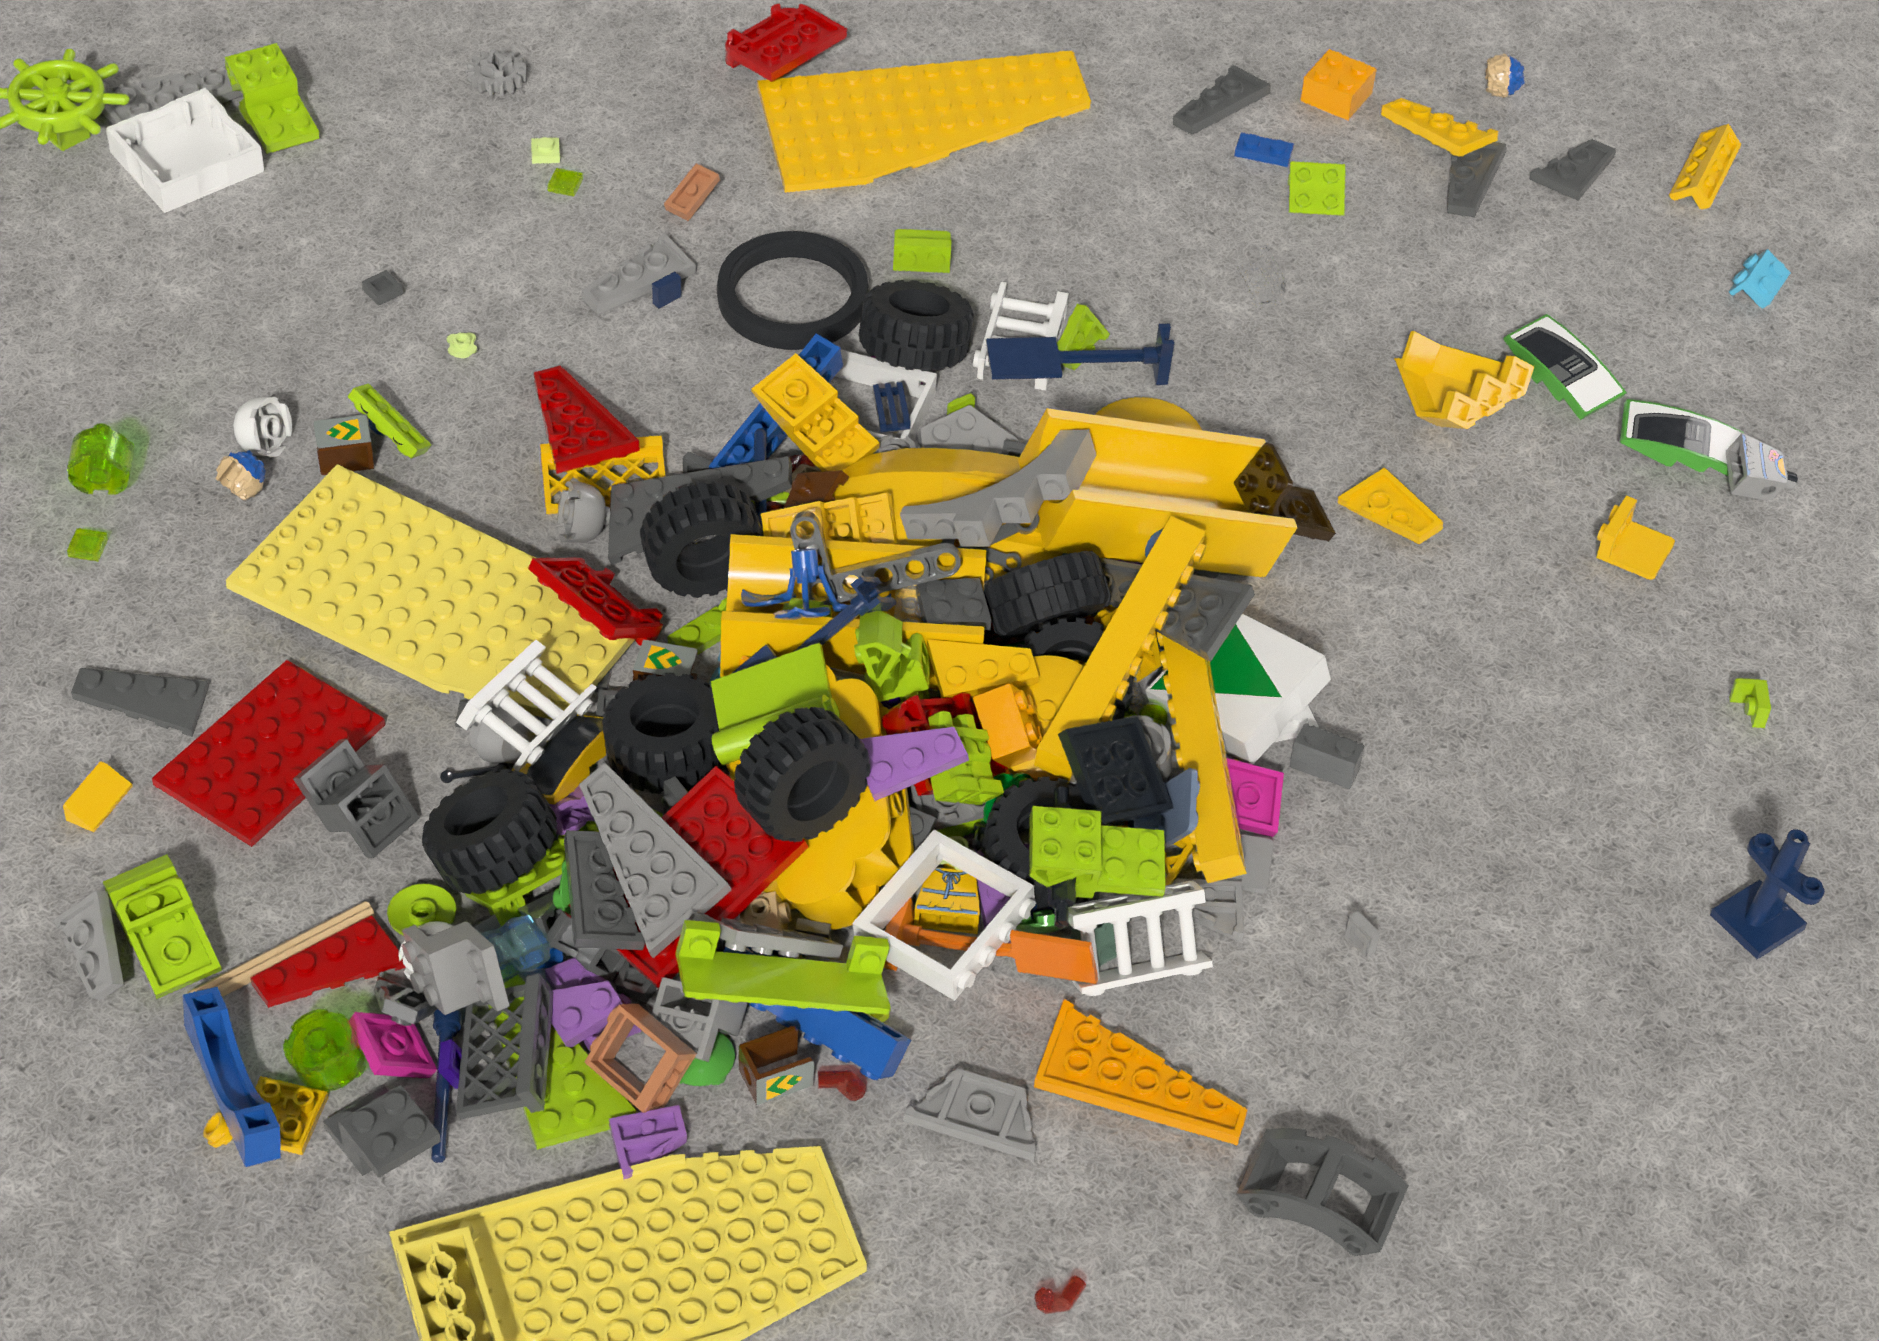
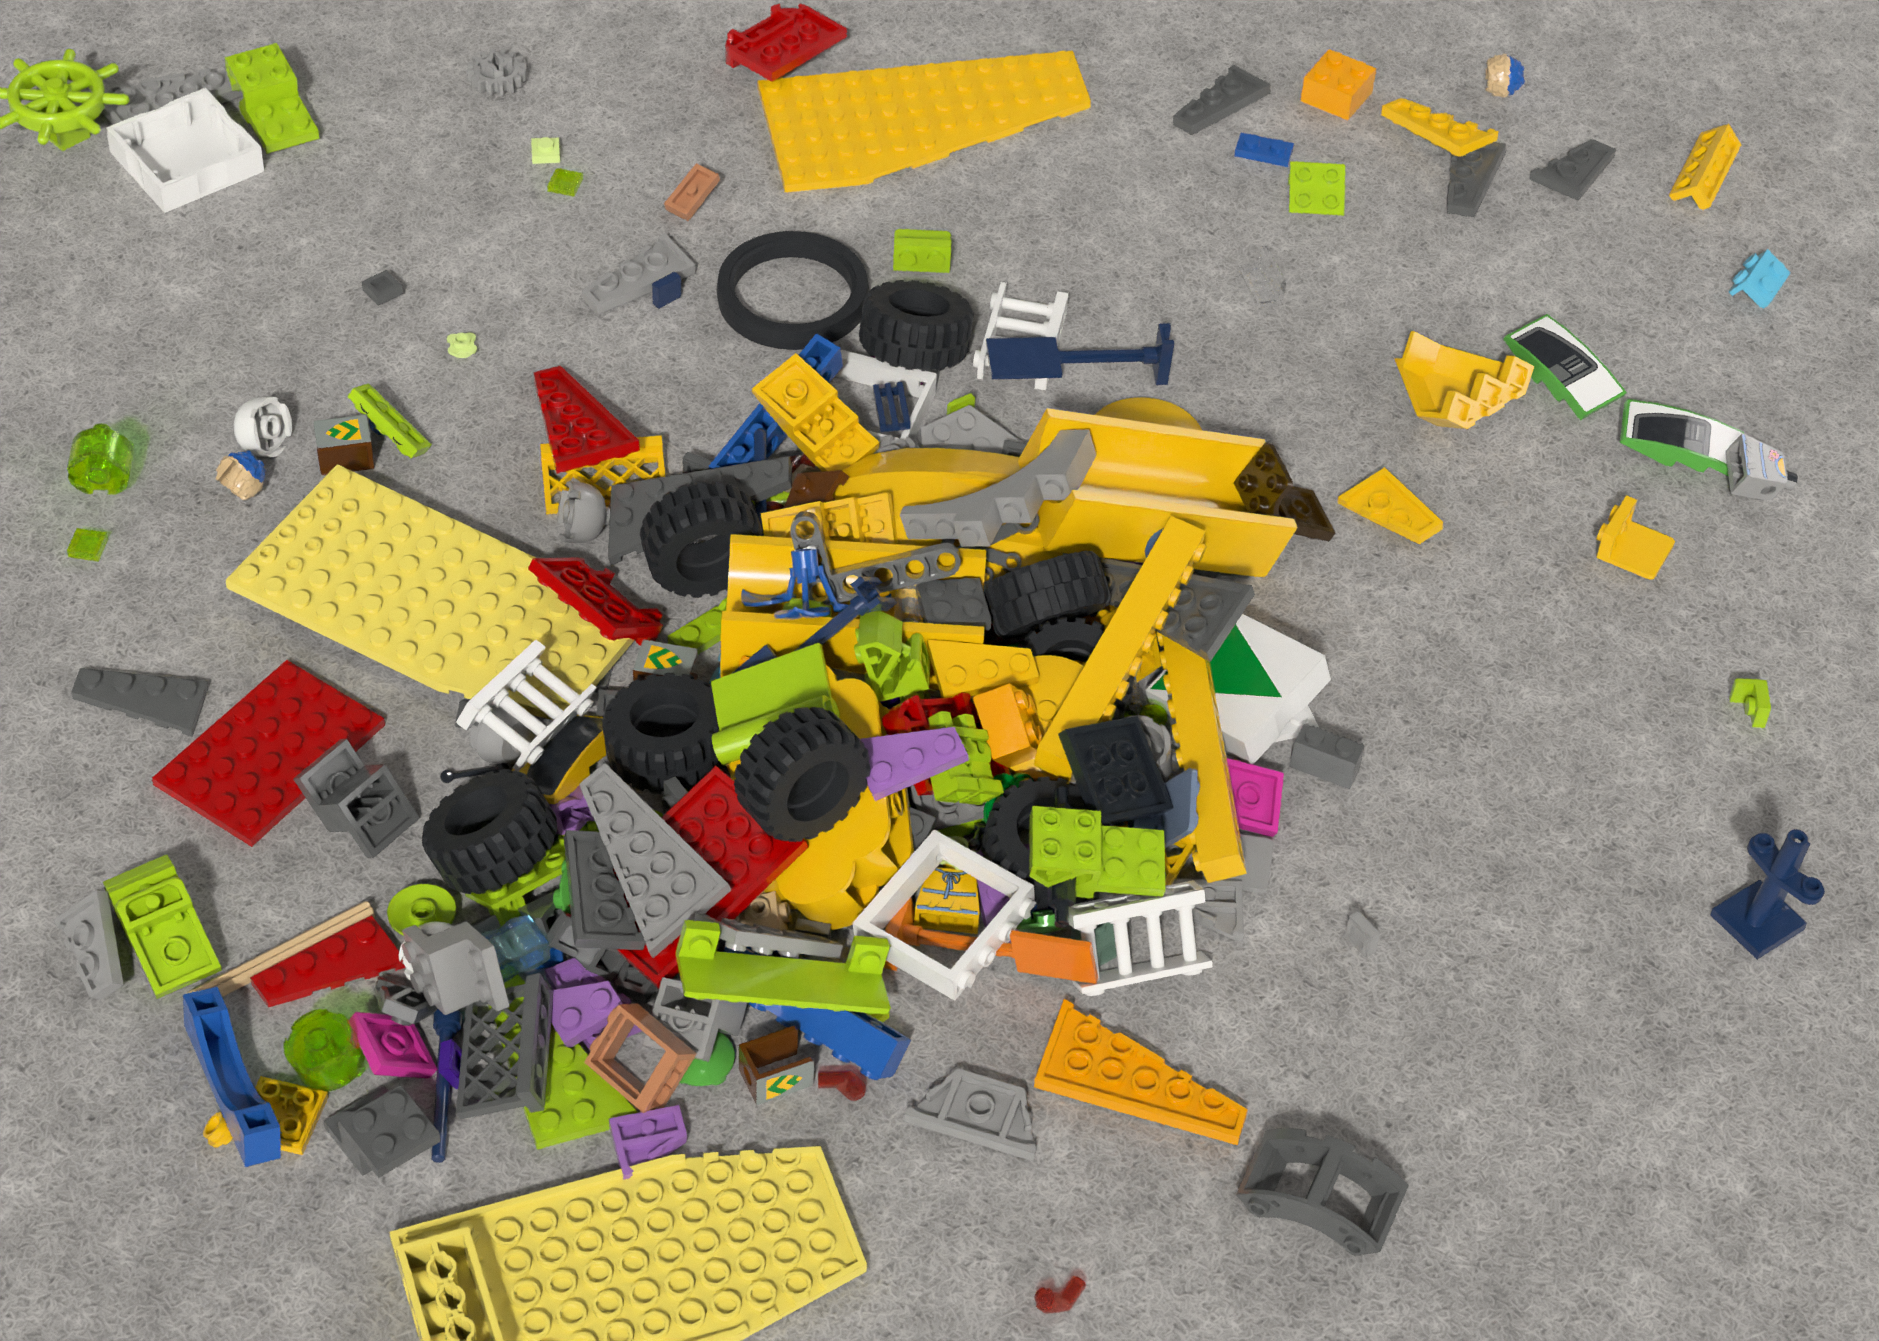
yellow slope [63,761,132,832] -> none
lime wing [1057,304,1110,370] -> none

